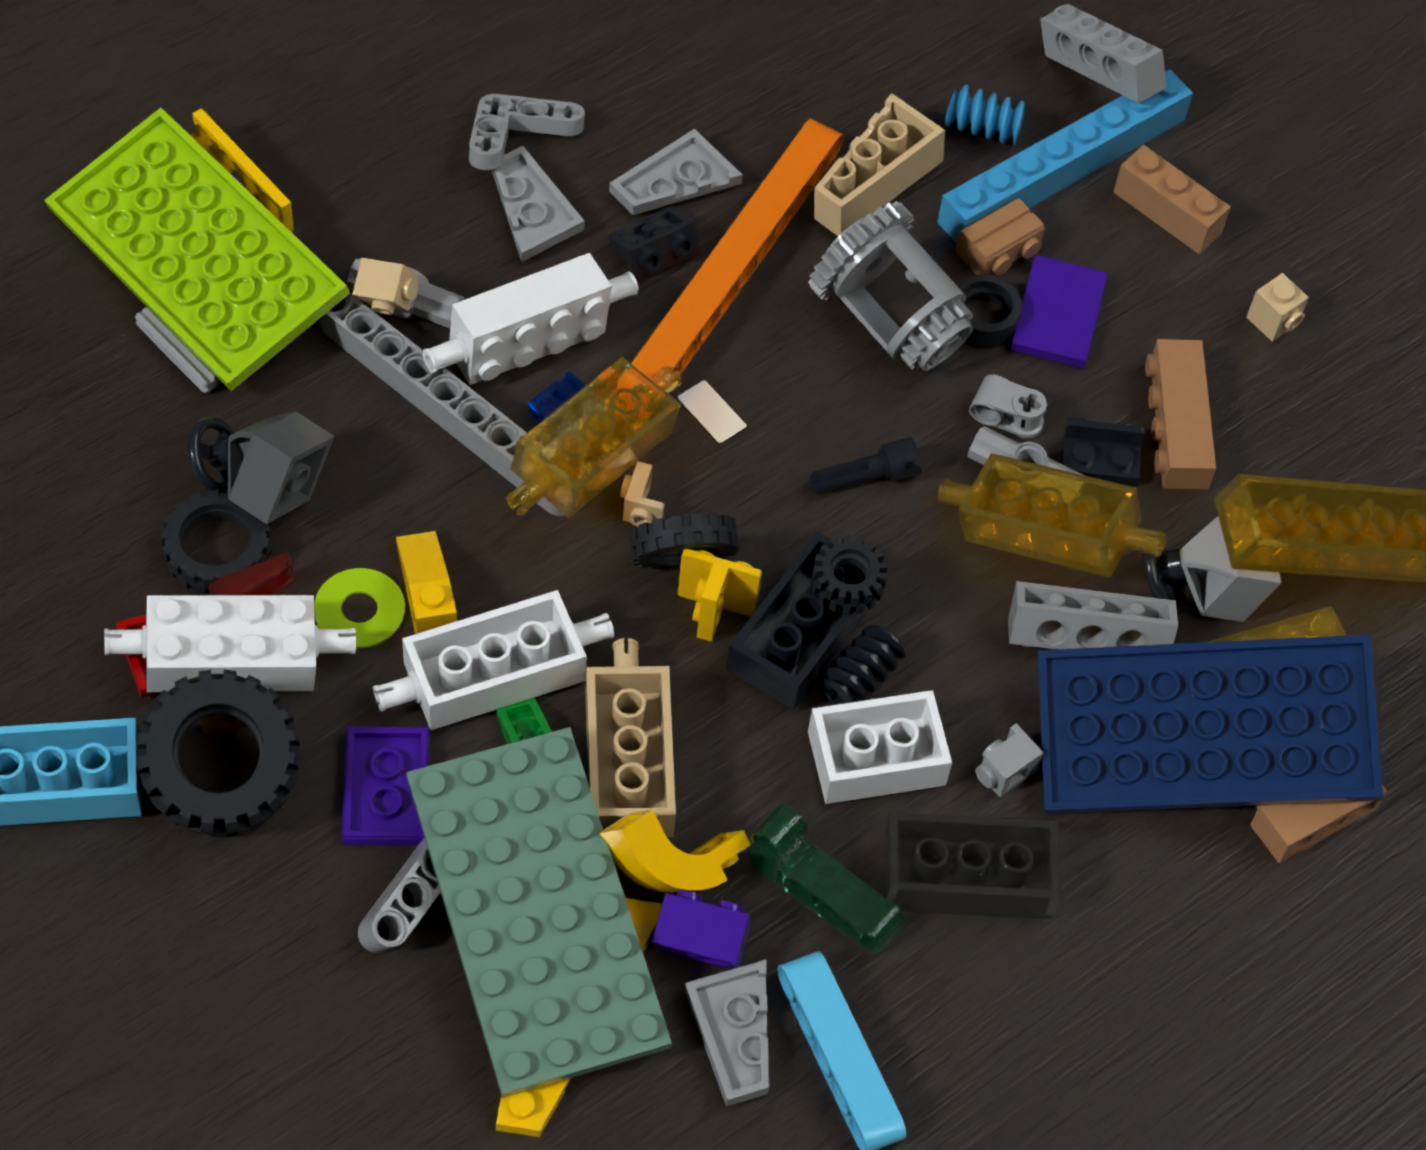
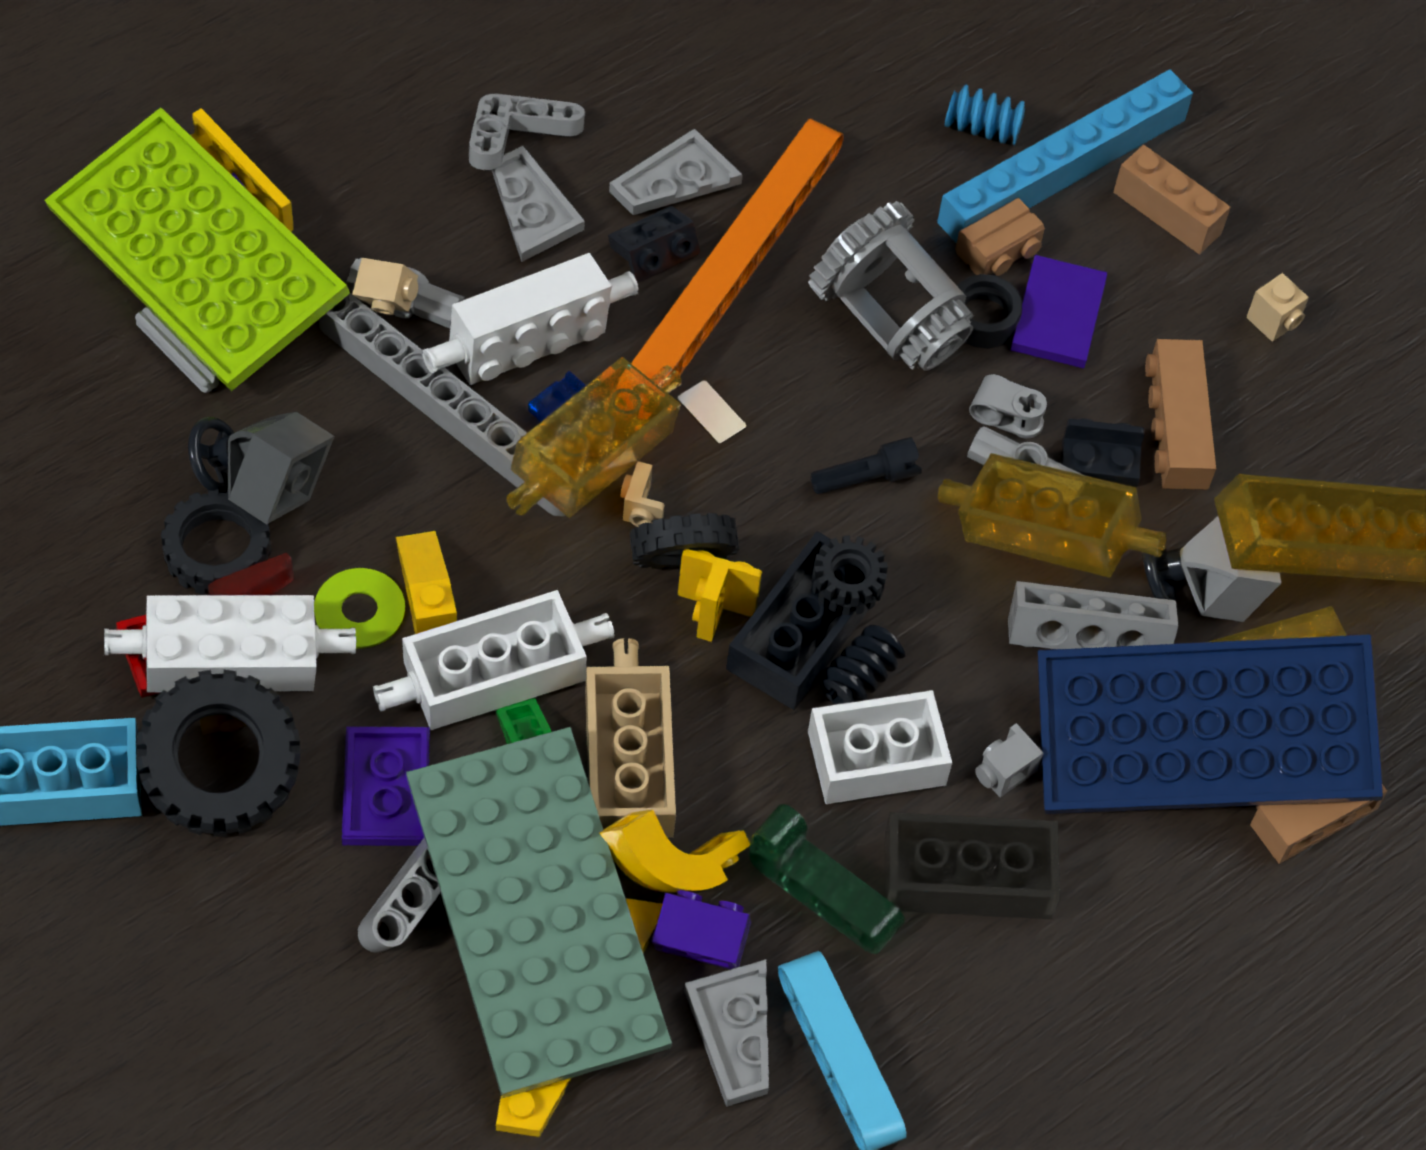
tan wedge [814,93,945,236] -> none
light grey brick [1040,4,1167,103] -> none

